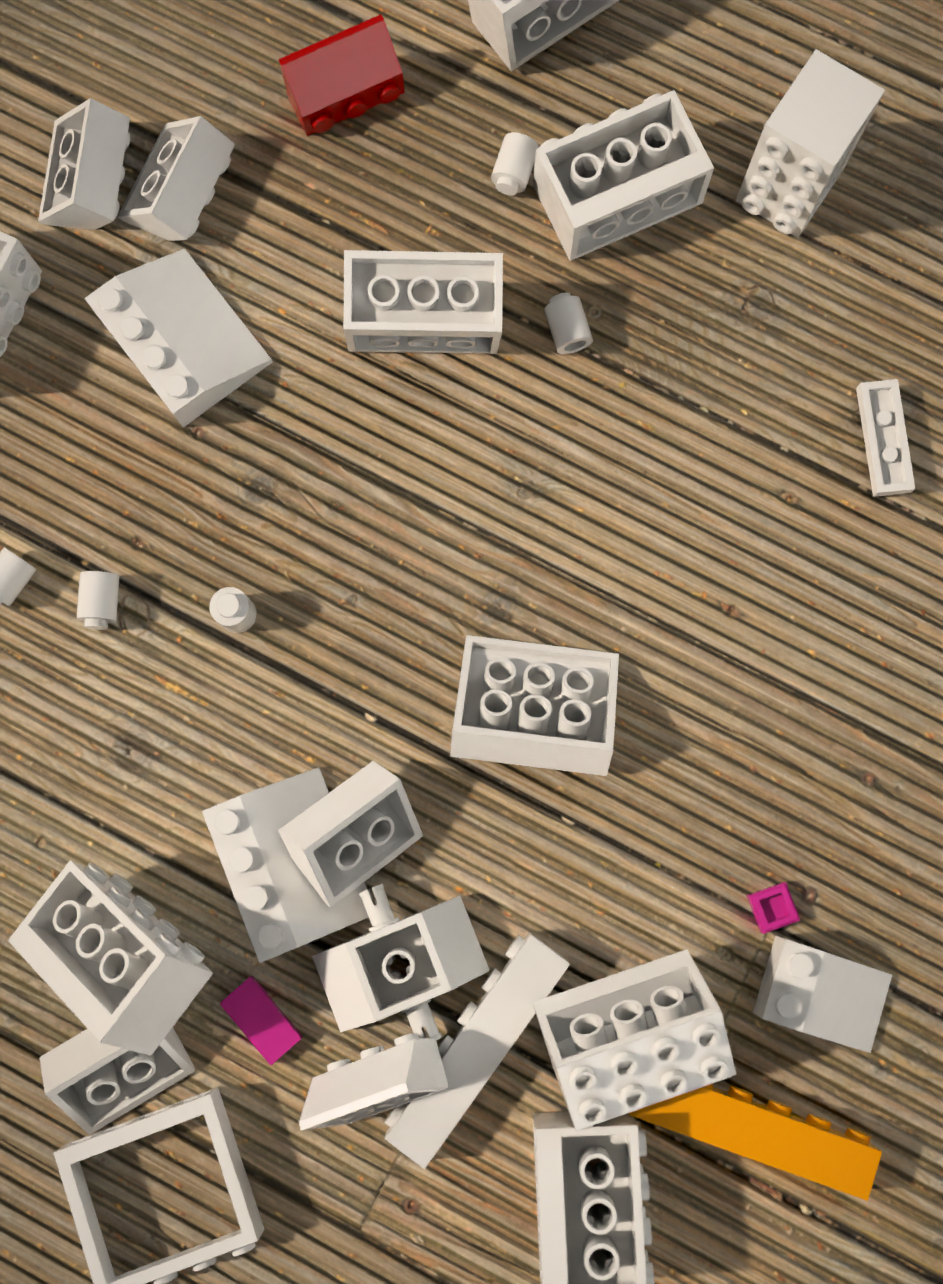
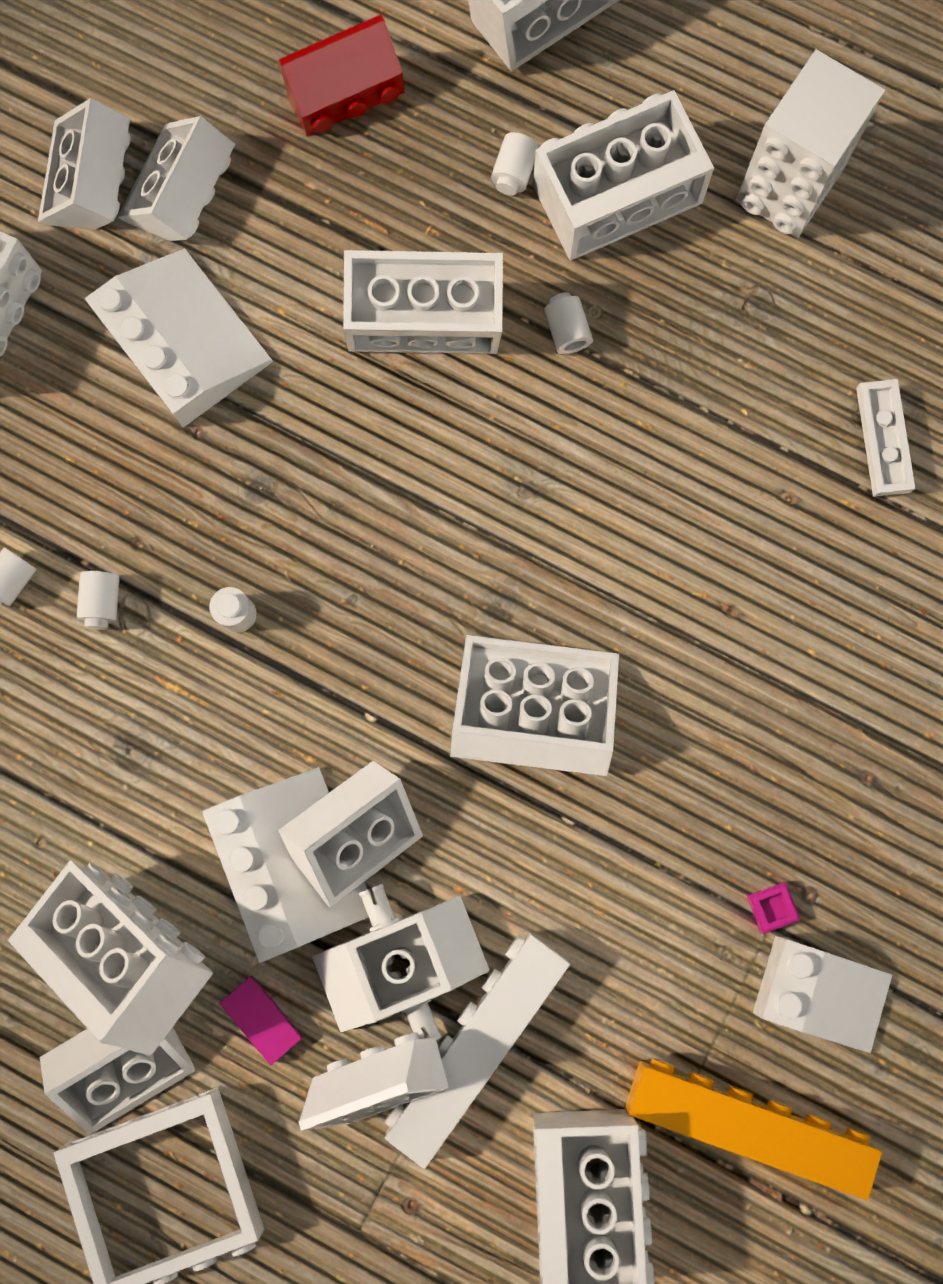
white brick [533,949,737,1131] -> none

